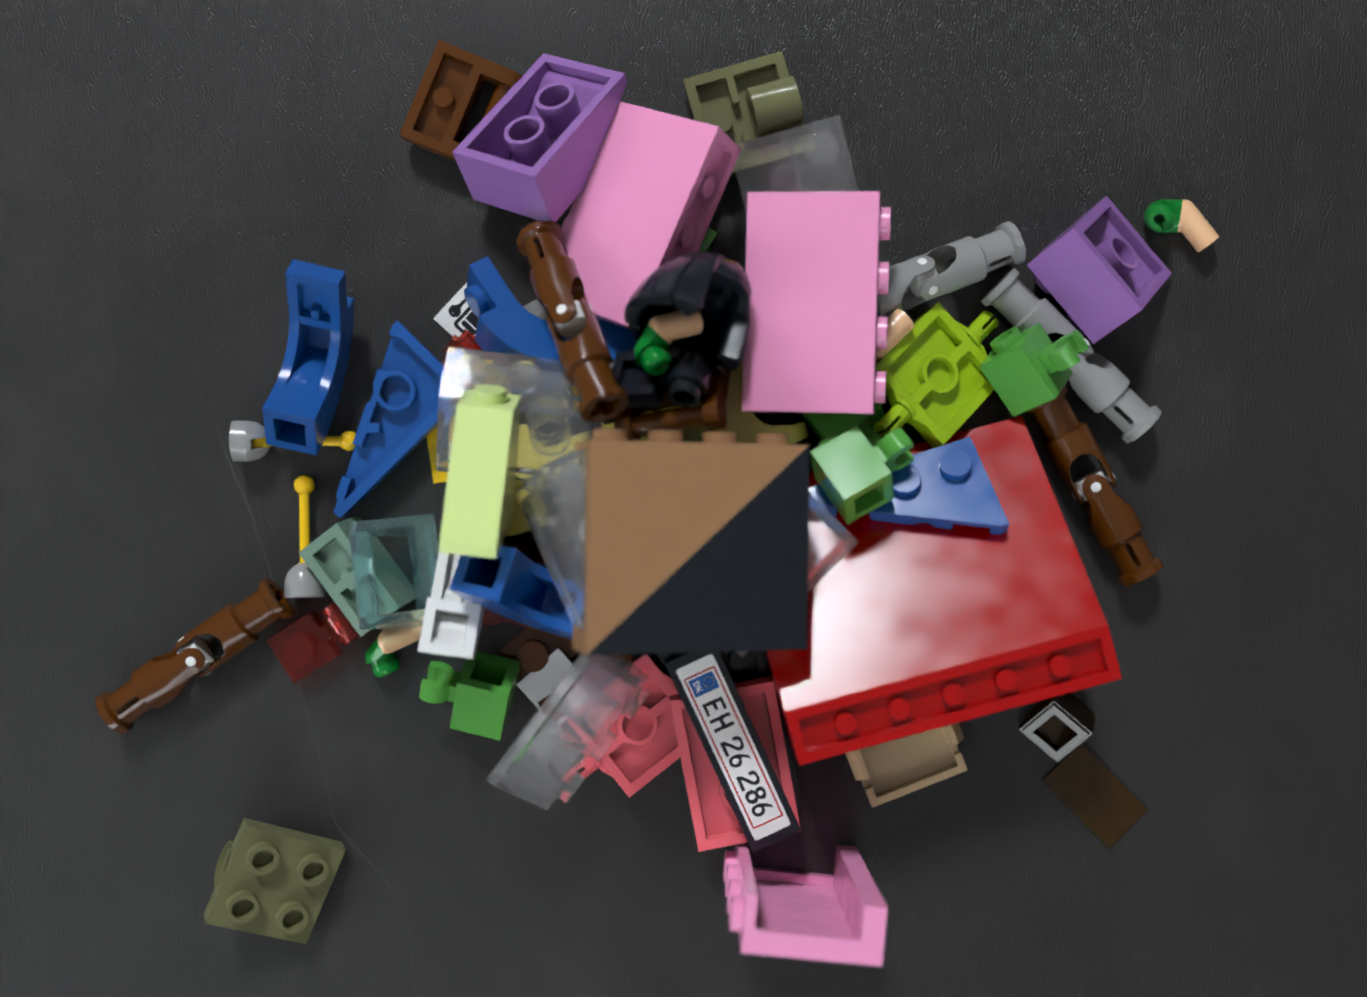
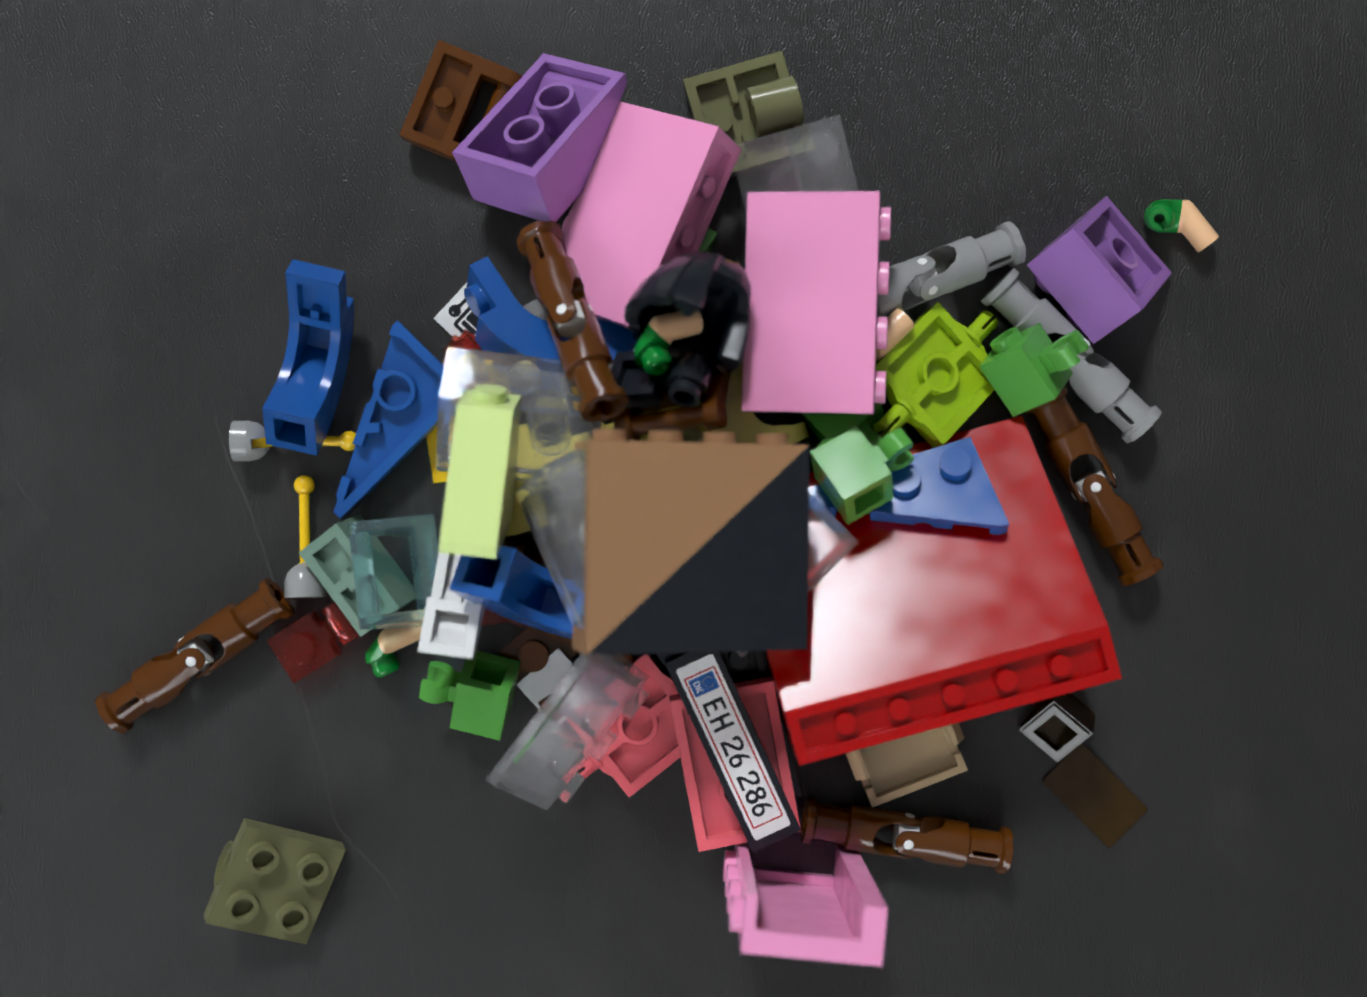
none -> reddish brown piece [800,797,1013,875]

